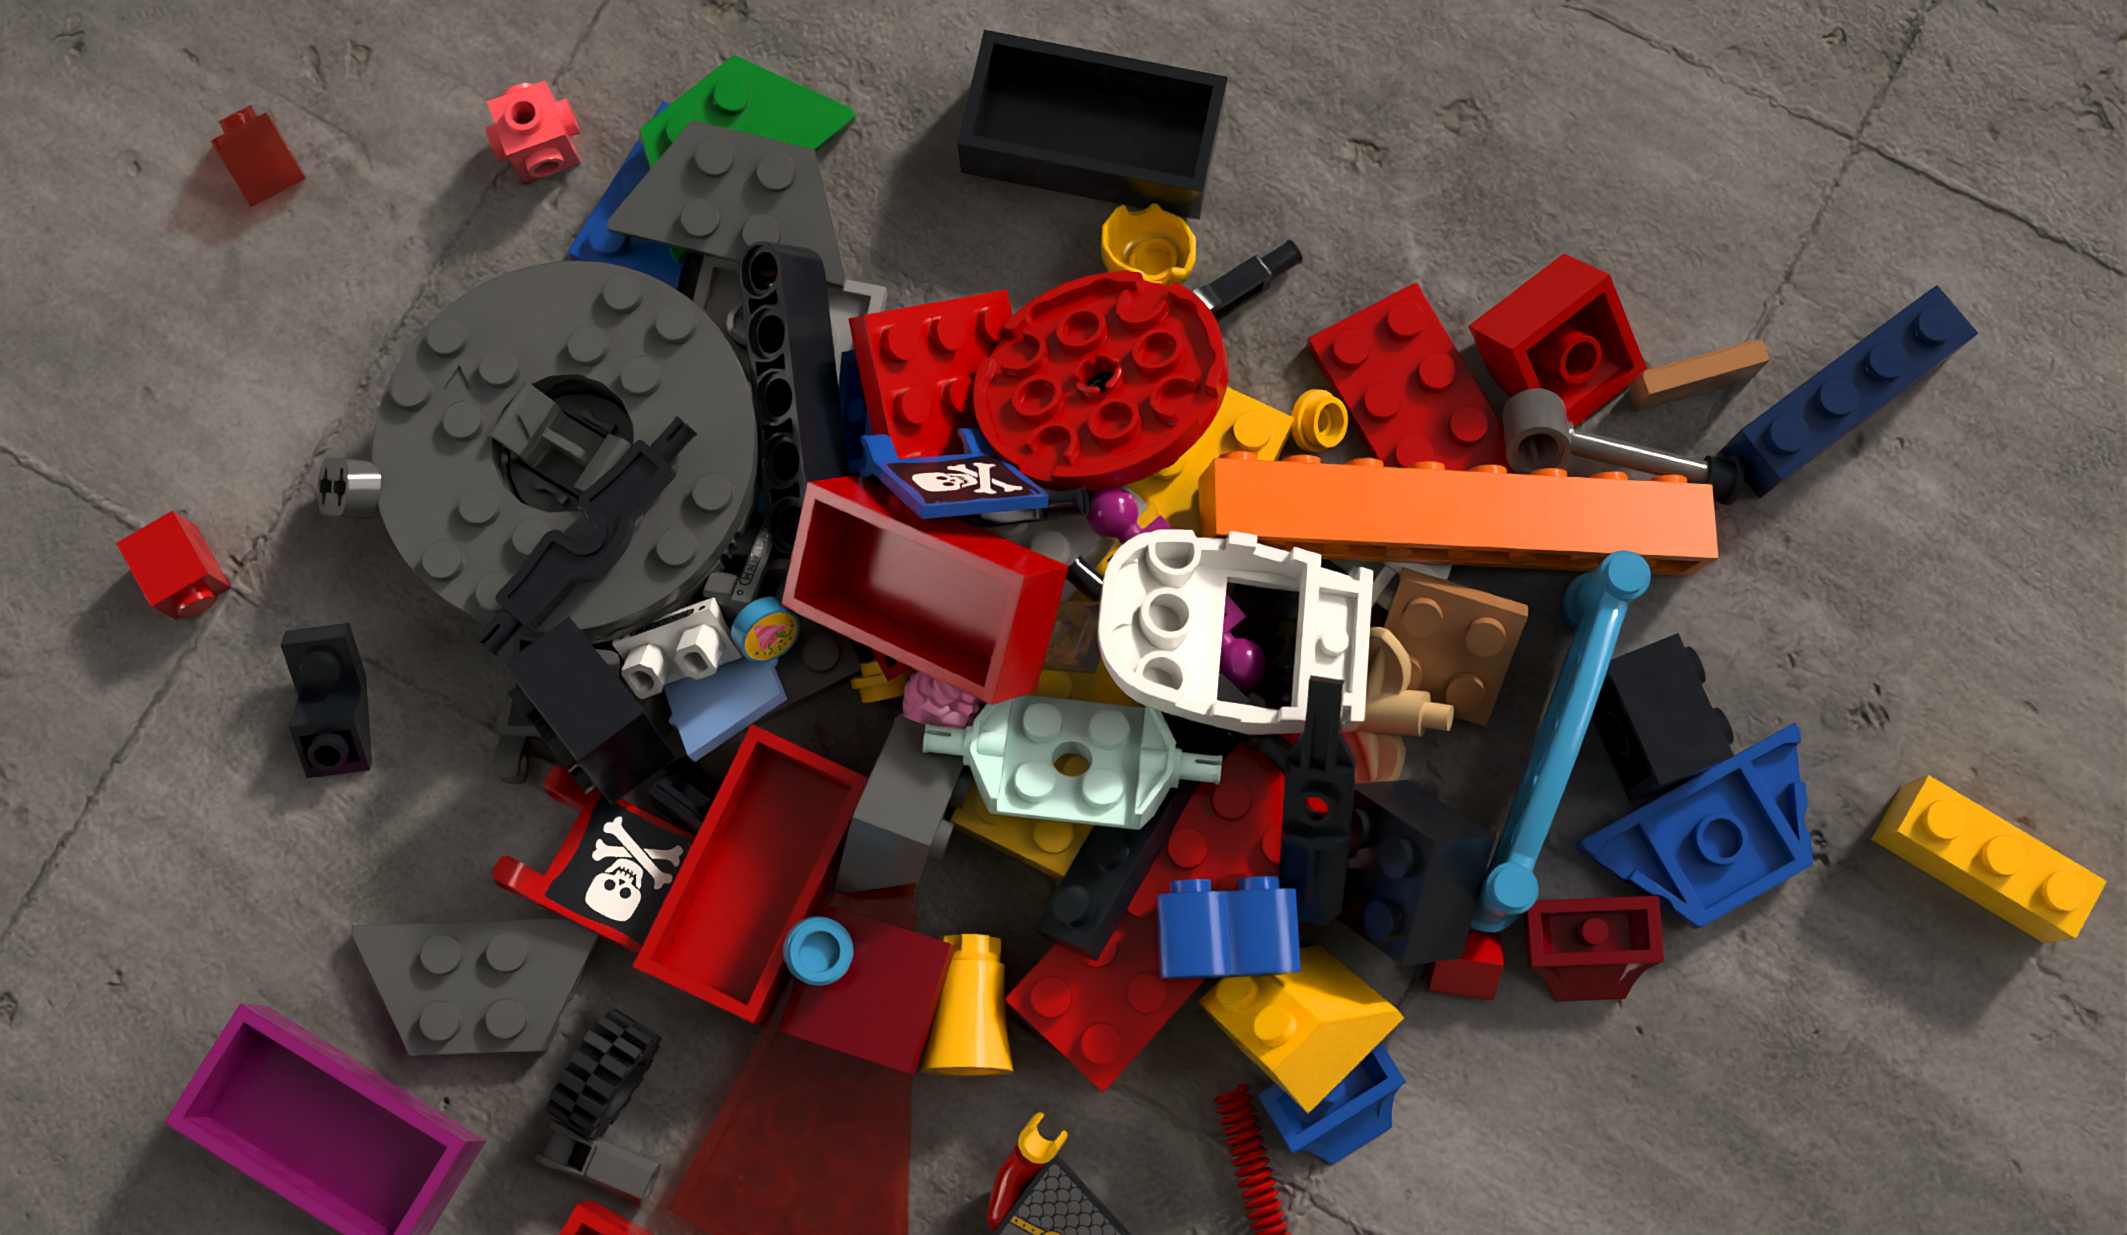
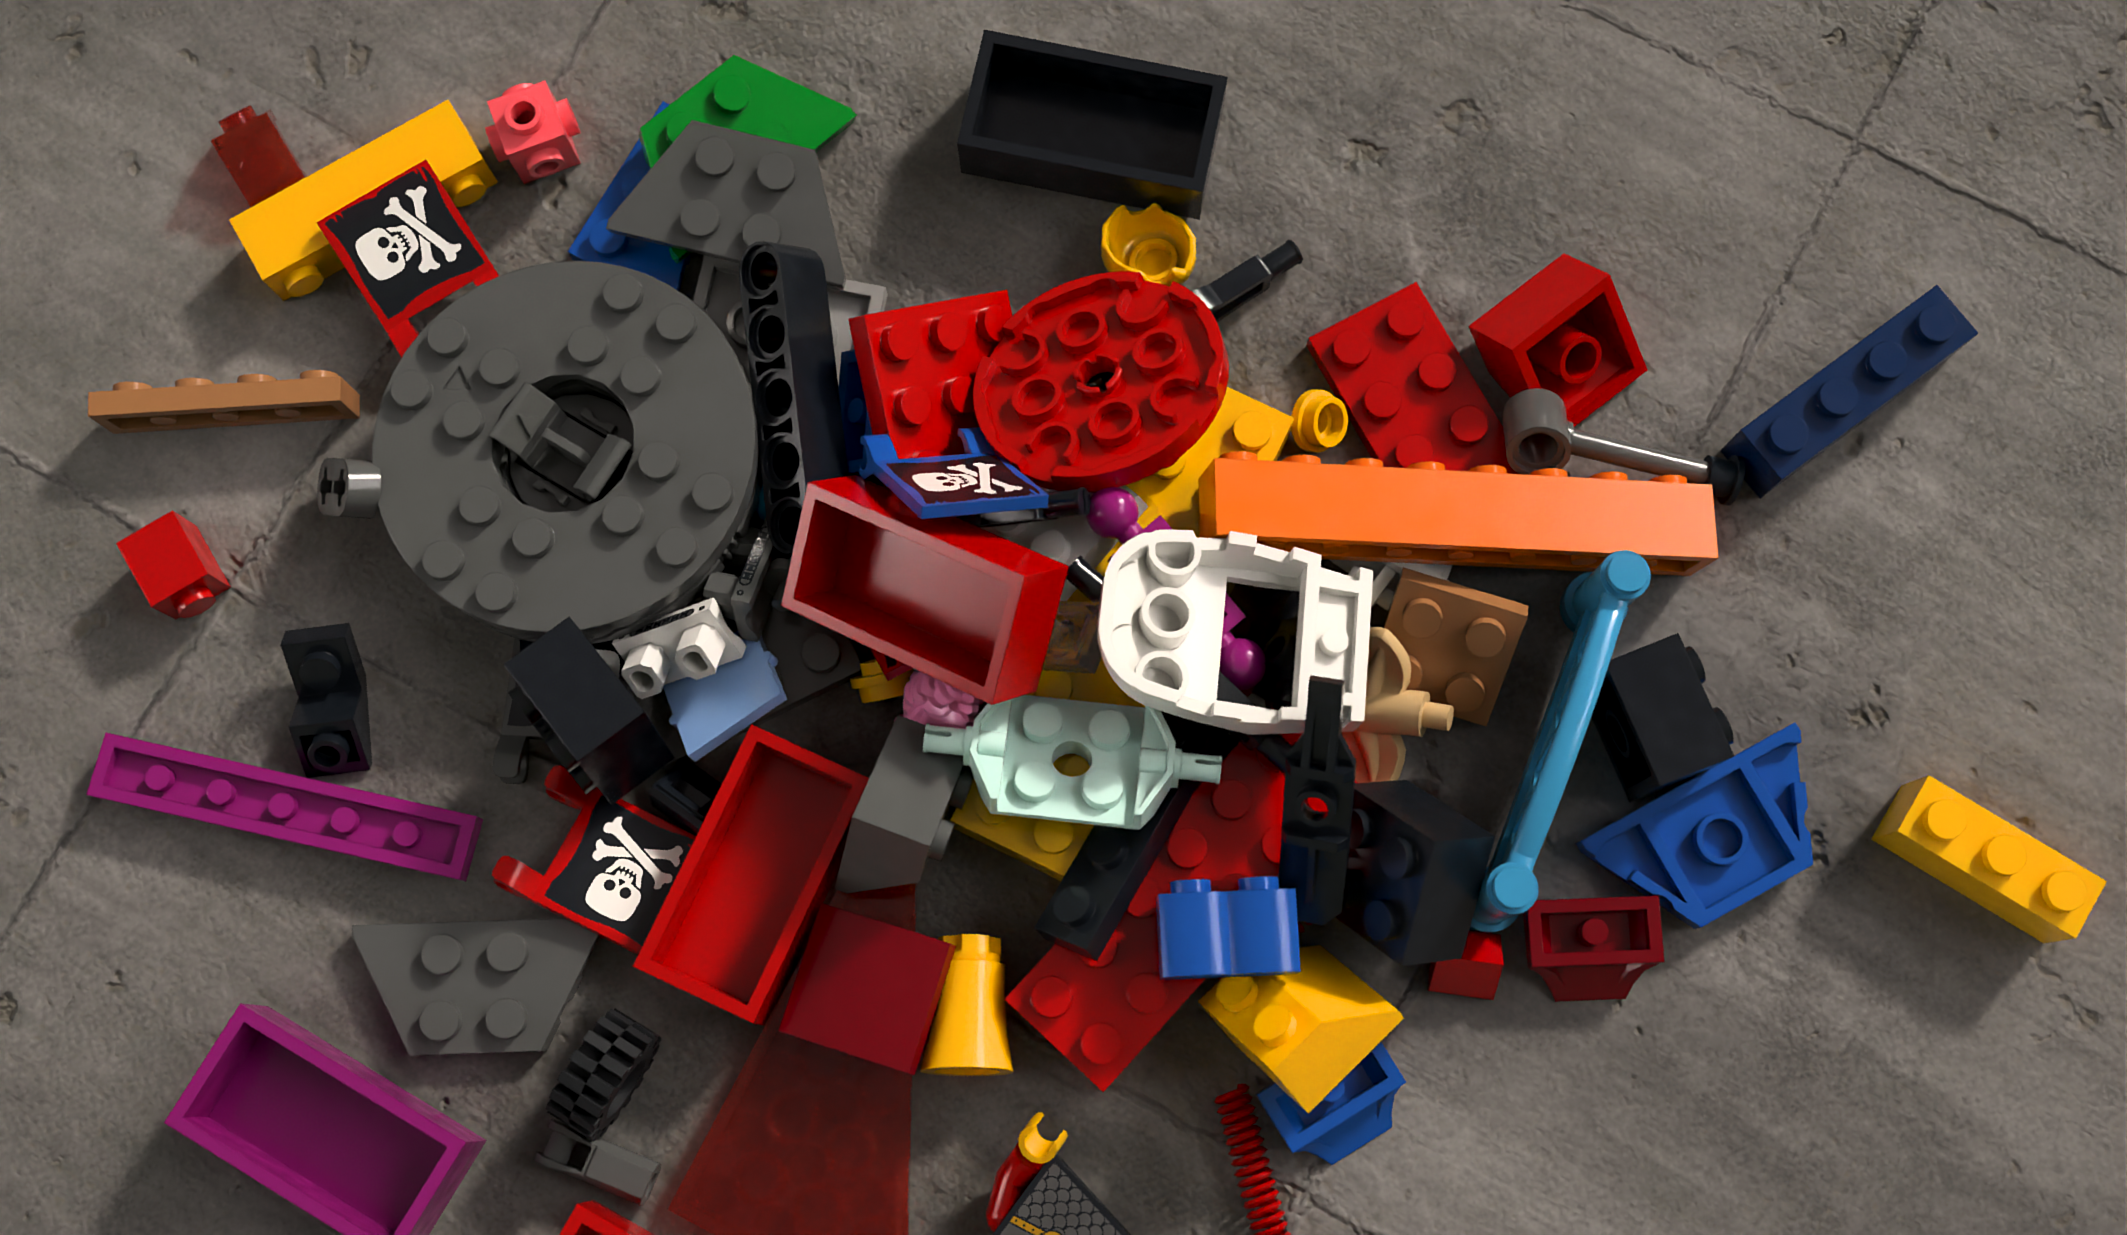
black piece [474,416,697,656] -> none
tile [731,597,800,663] -> none
dark azure tile [783,916,853,986] -> none
medium nougat tile [1628,339,1770,412] -> none
none -> magenta plate [86,732,483,882]
none -> medium nougat plate [88,370,360,434]
none -> yellow brick [229,100,498,301]
none -> flag [316,159,500,357]

